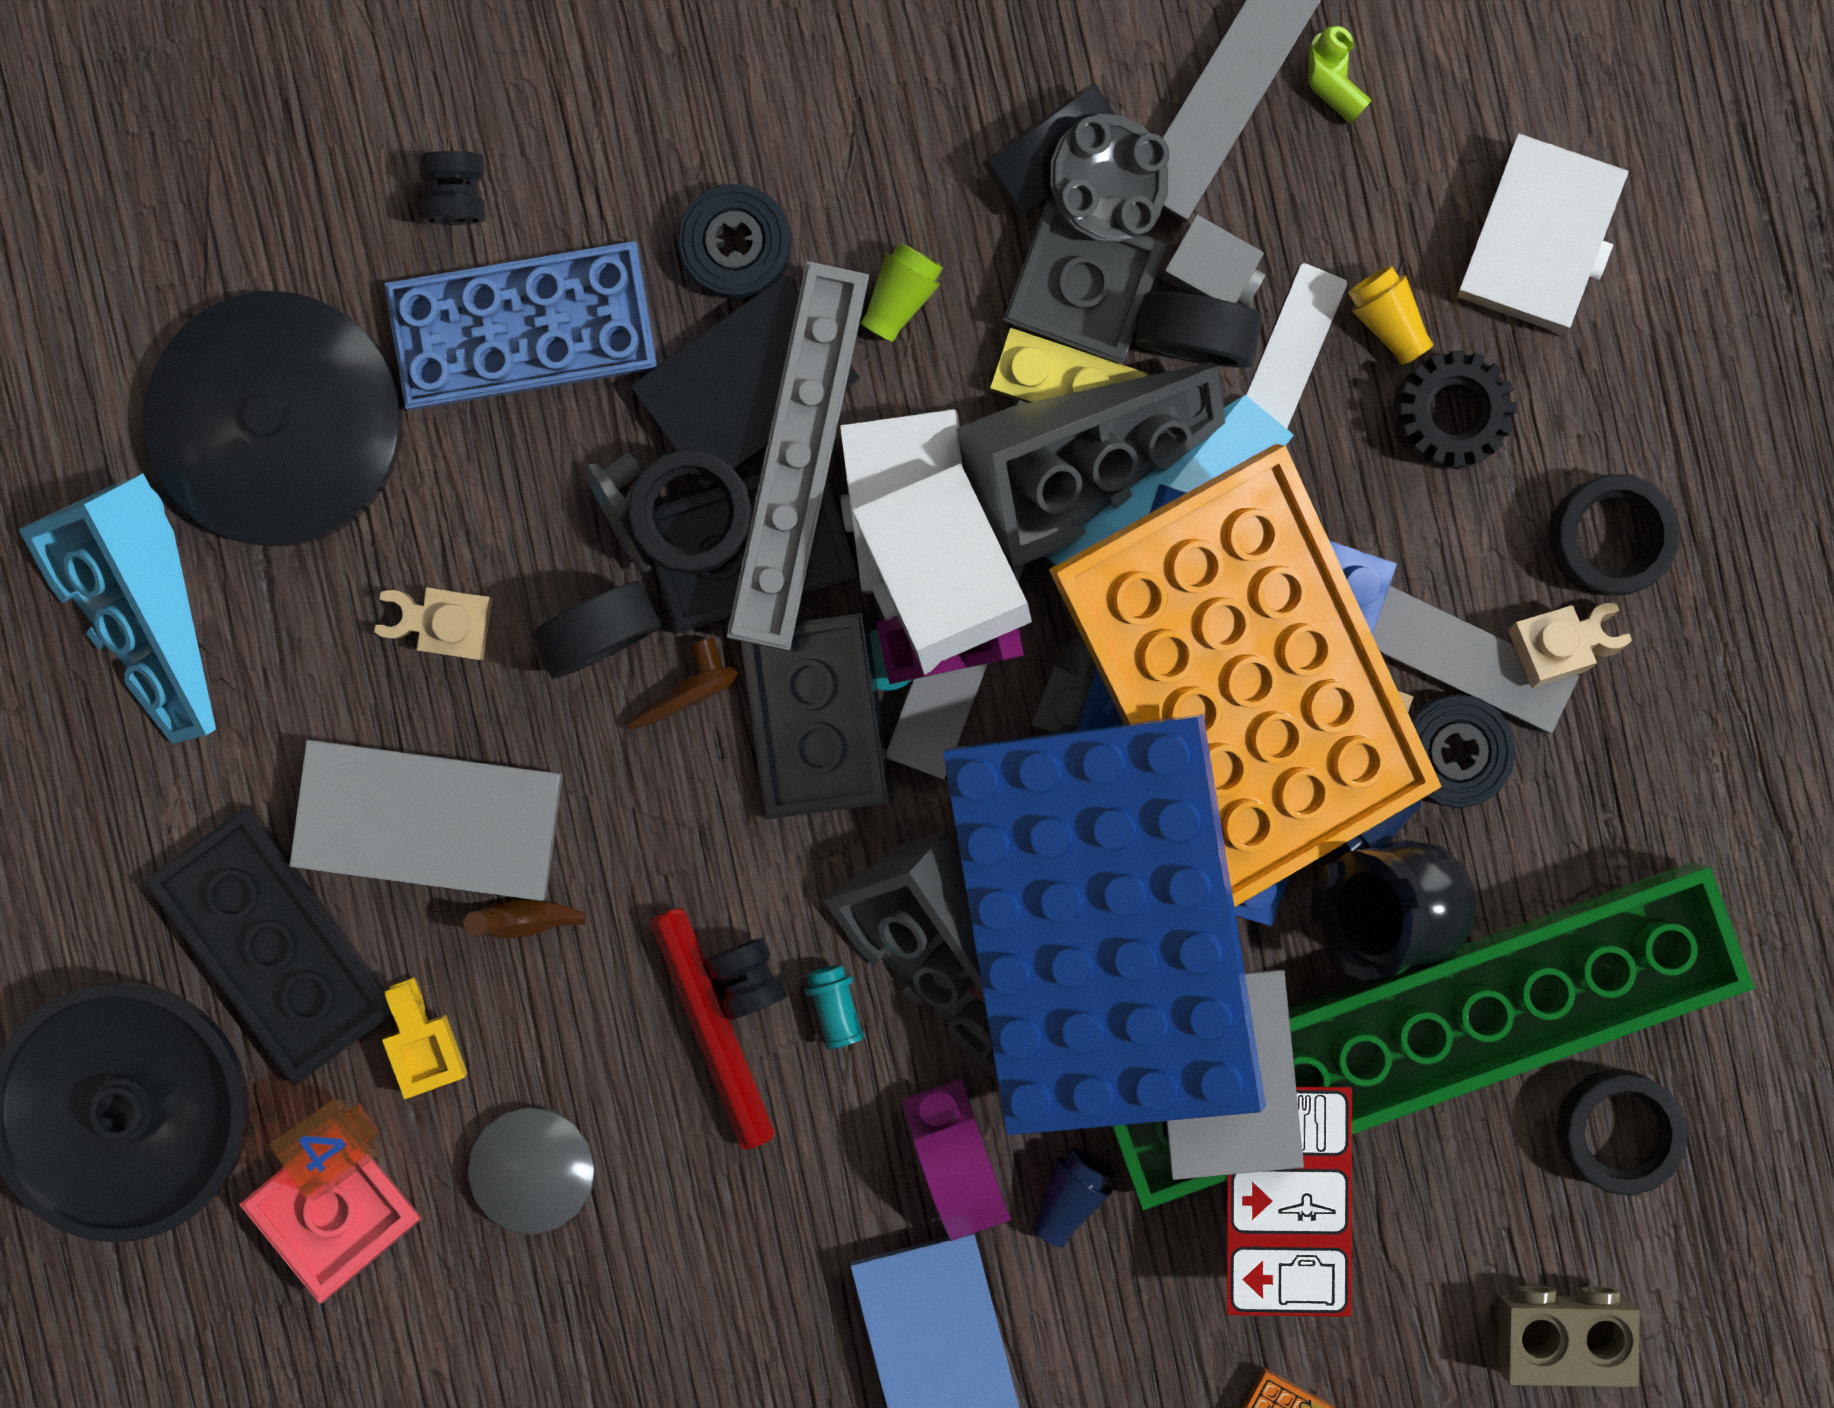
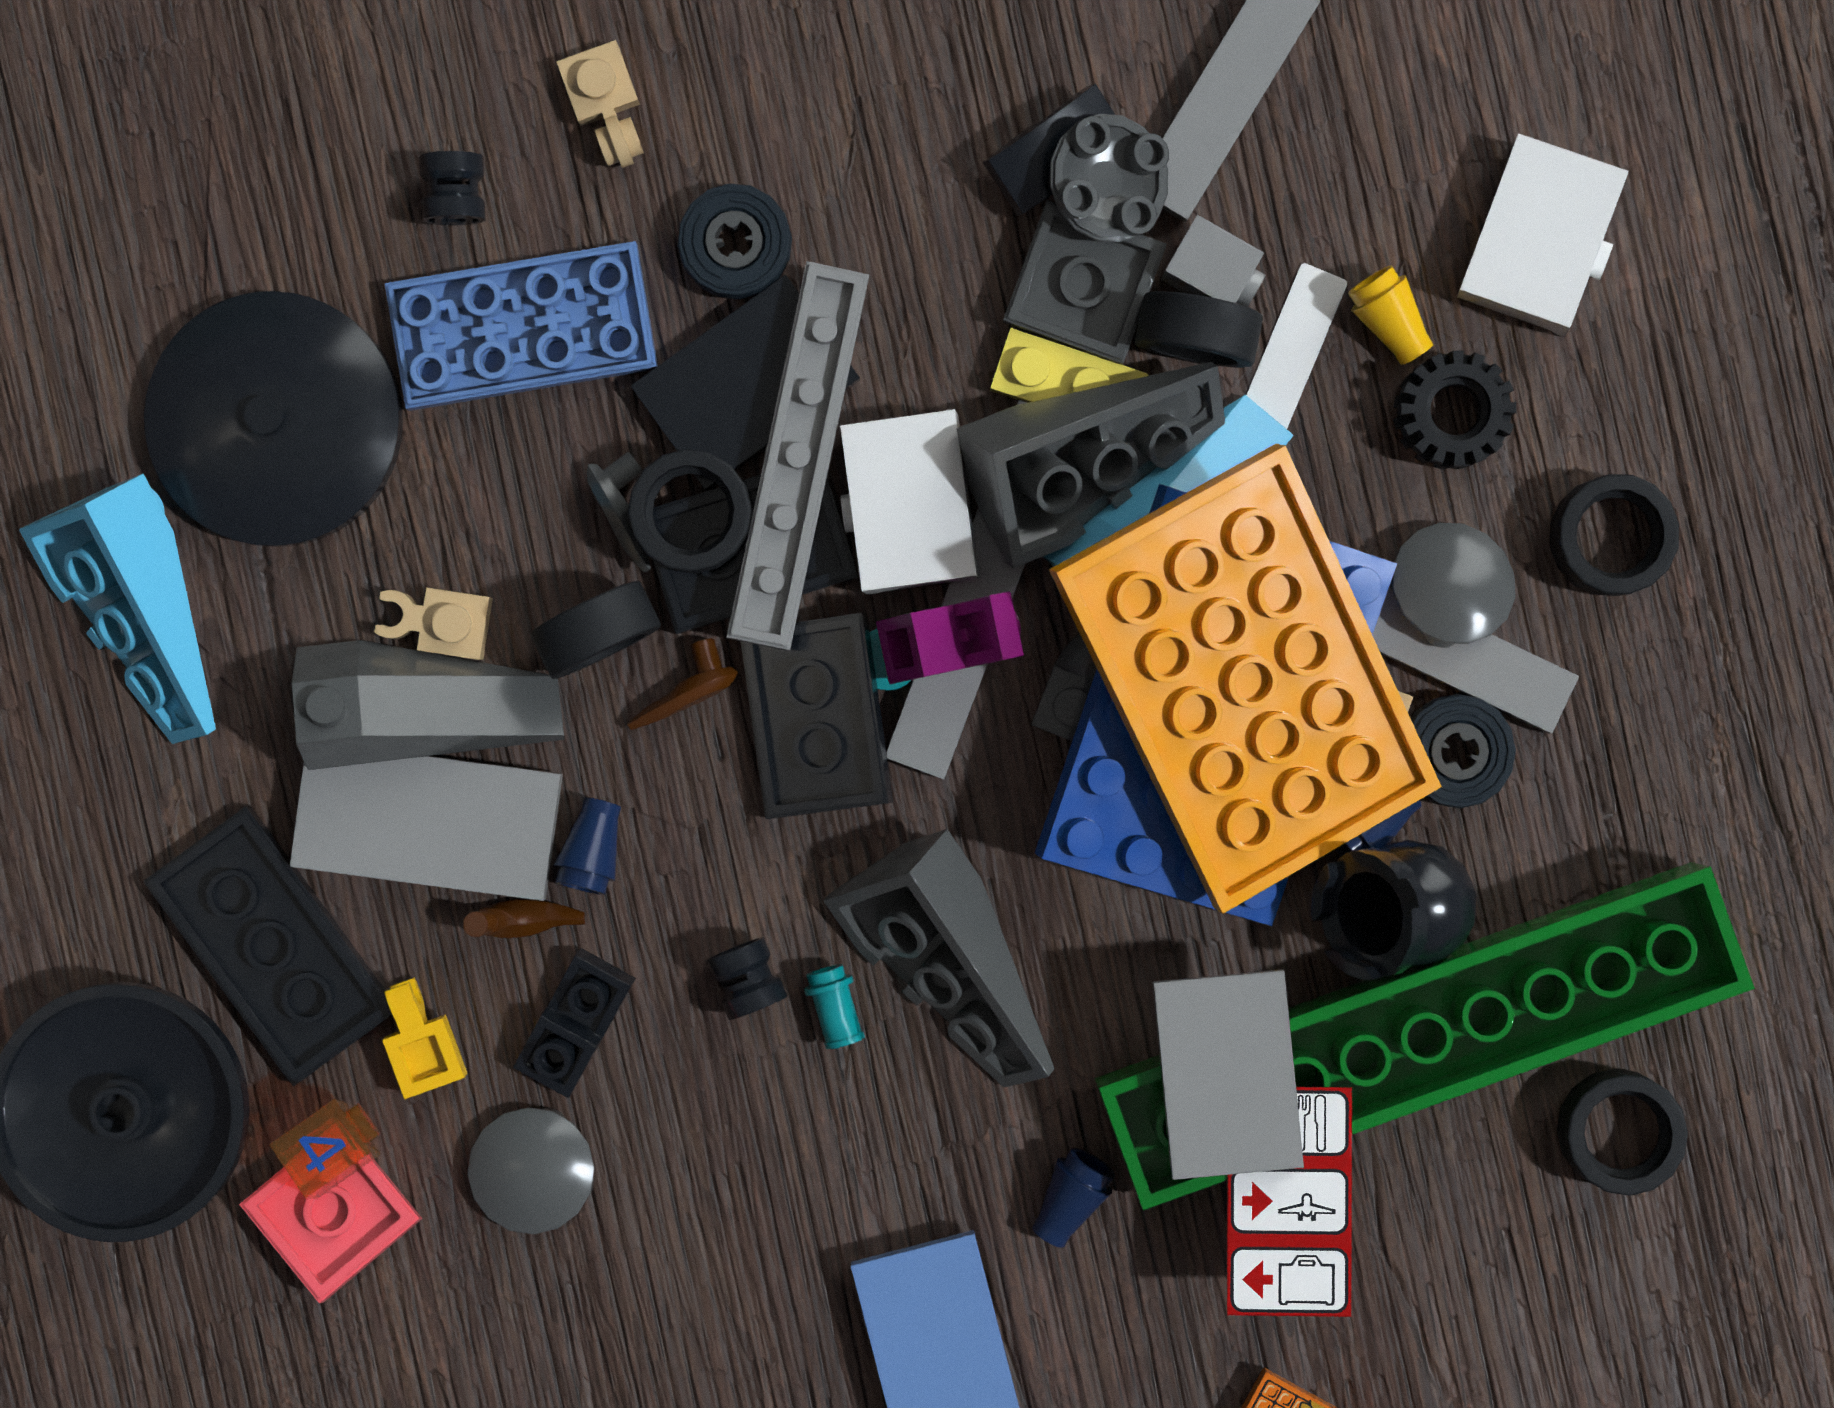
red axle [650,908,775,1149] -> none
white container [853,463,1032,675] -> none
lime cone [861,242,943,342] -> none
magenta brick [902,1078,1011,1241] -> none
blue plate [943,714,1266,1135] -> none
lime arm [1308,25,1372,125] -> none
dark tan brick [1497,1285,1640,1387] -> none
tan plate [1508,603,1632,688] -> none
none -> dark grey wedge [292,640,565,770]
none -> black slope [513,948,636,1099]
none -> dark blue cone [553,797,621,895]
none -> tan plate [556,40,644,168]
none -> dark grey dish [1390,522,1516,648]

